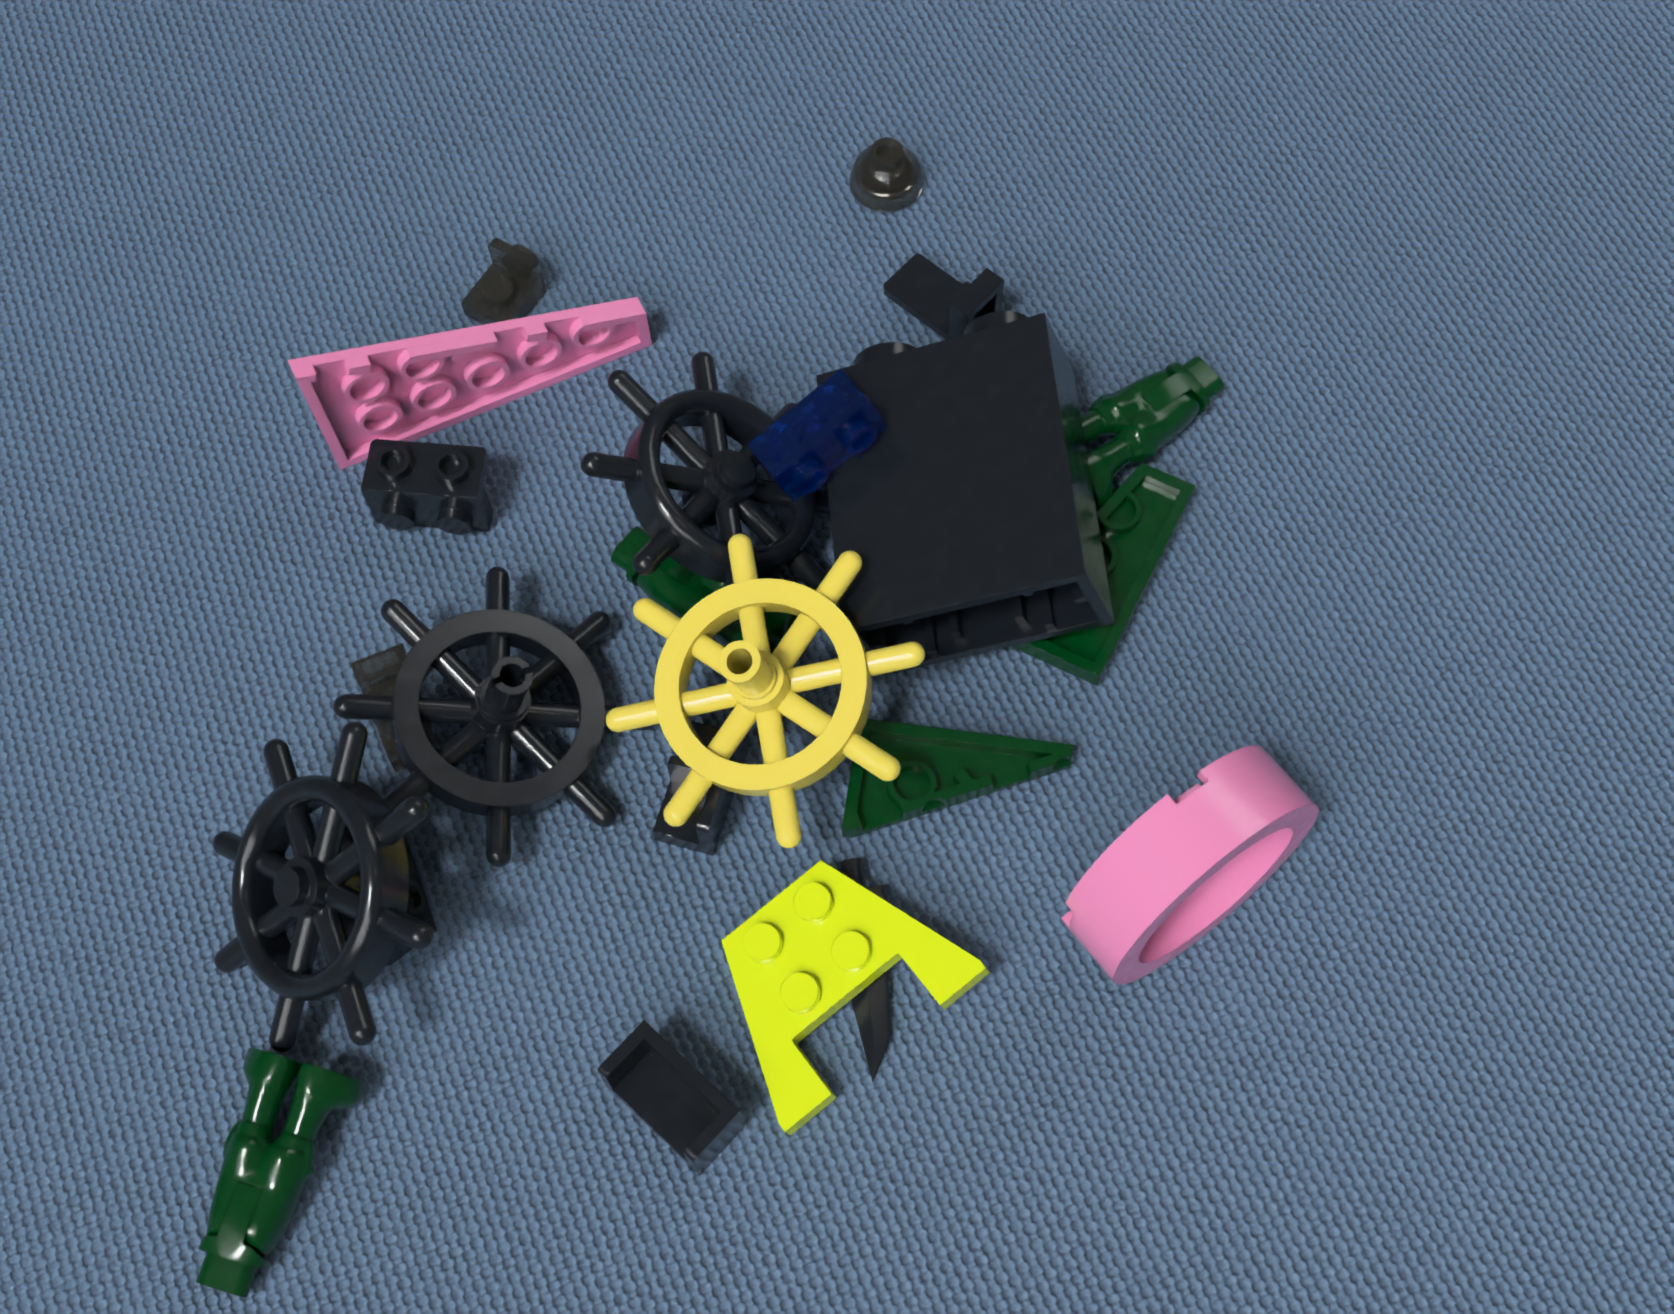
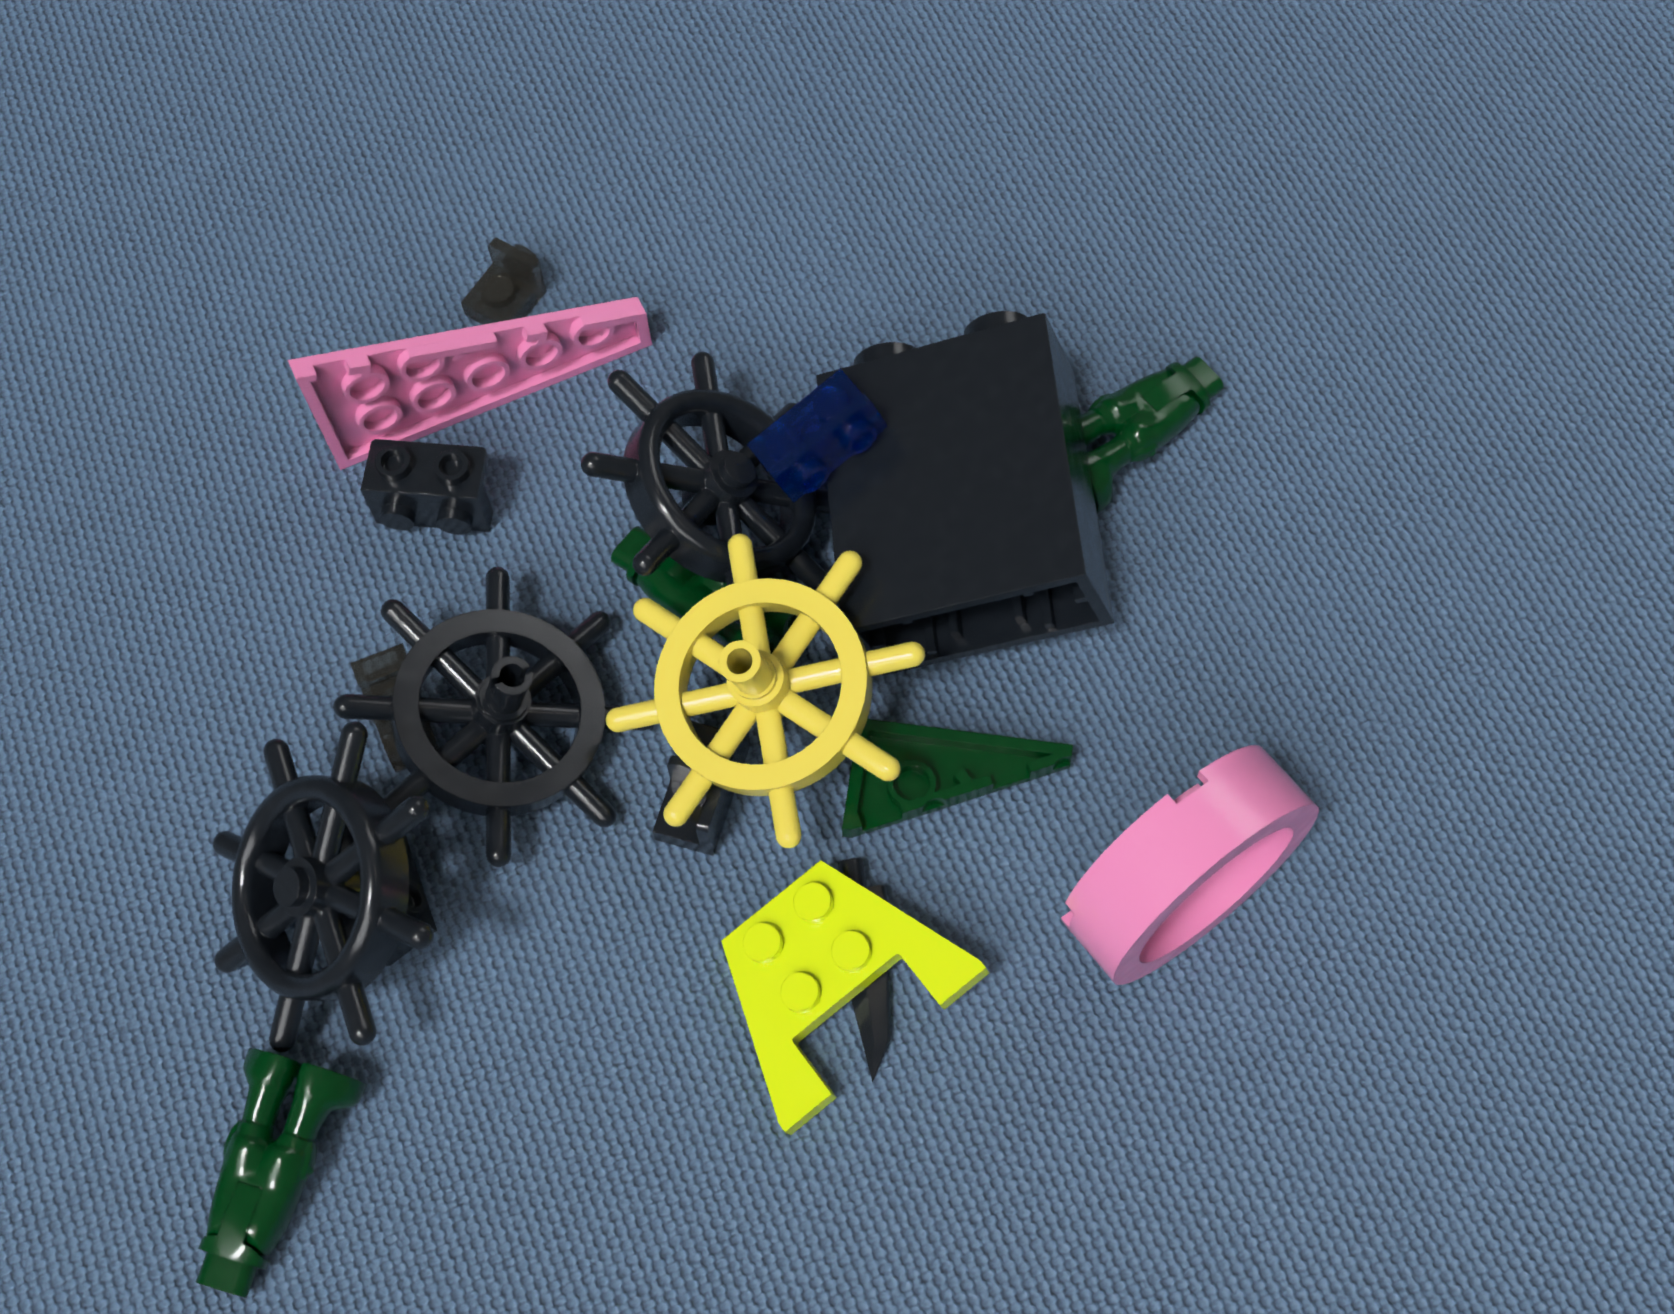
black panel [597,1020,745,1176] -> none
clear smoke brick [850,137,924,212] -> none
black bracket [884,254,1004,340] -> none
dark green wing [1011,463,1195,686] -> none

